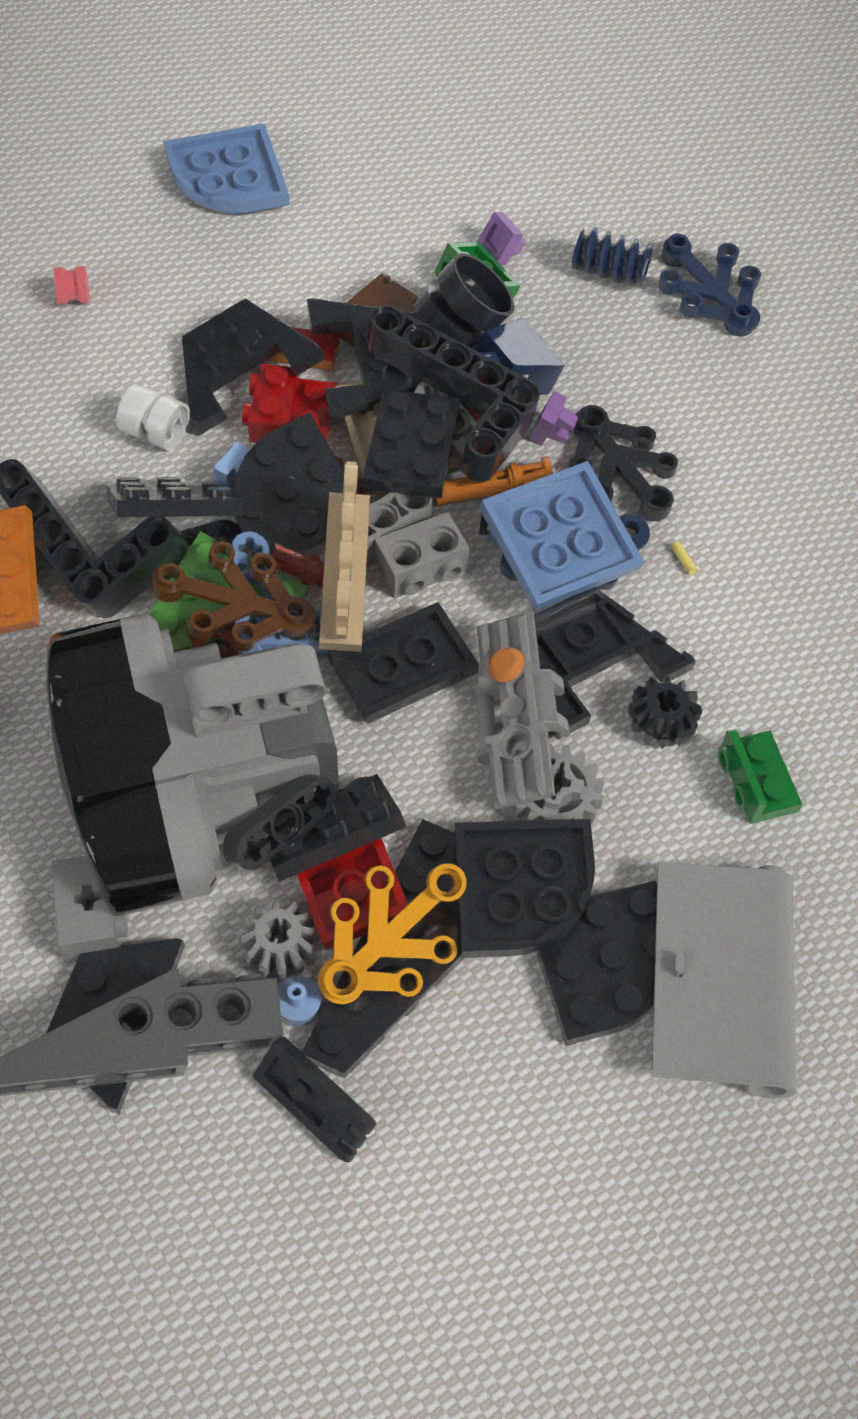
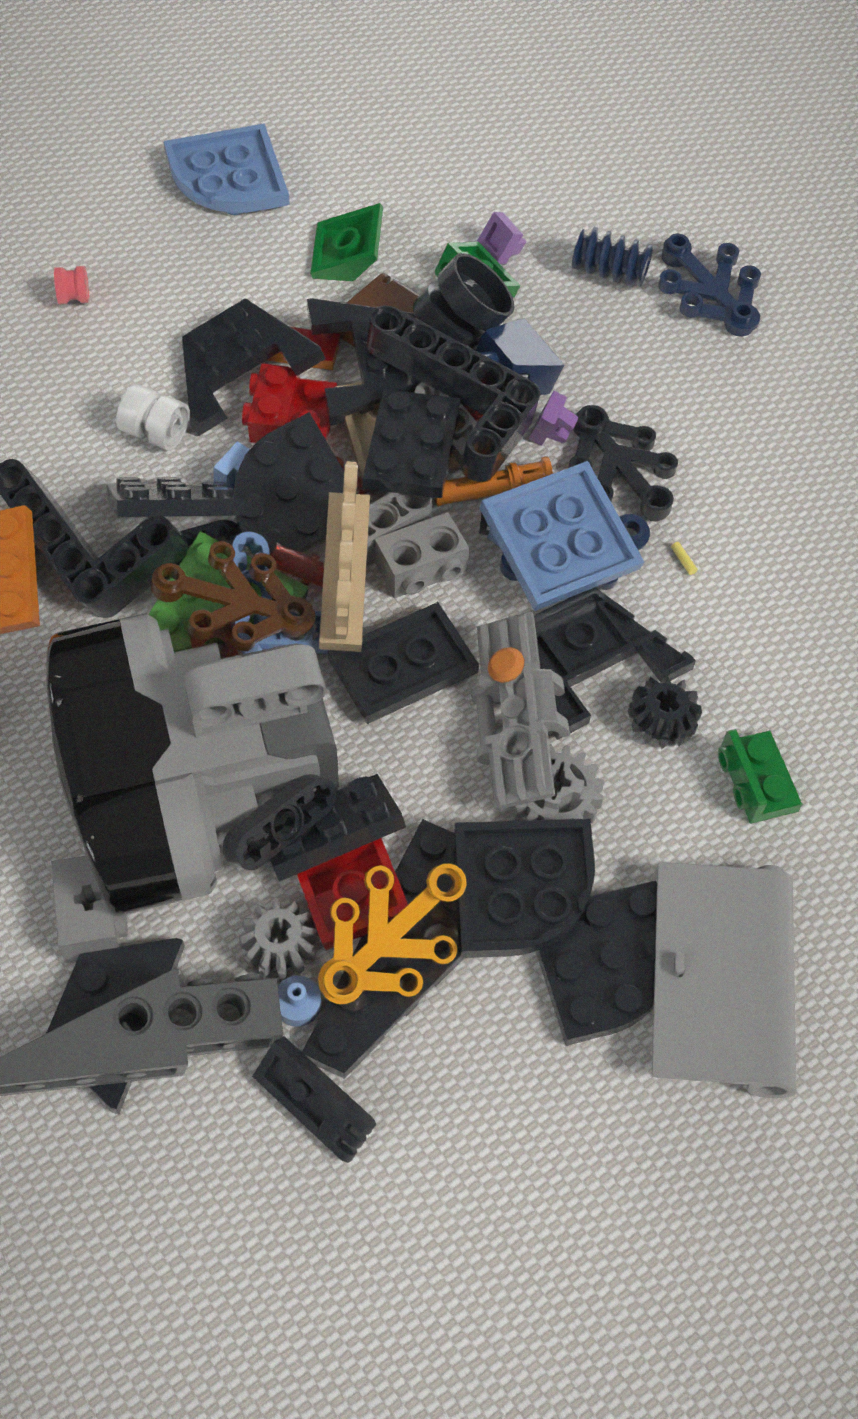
none -> green slope [310,203,383,282]

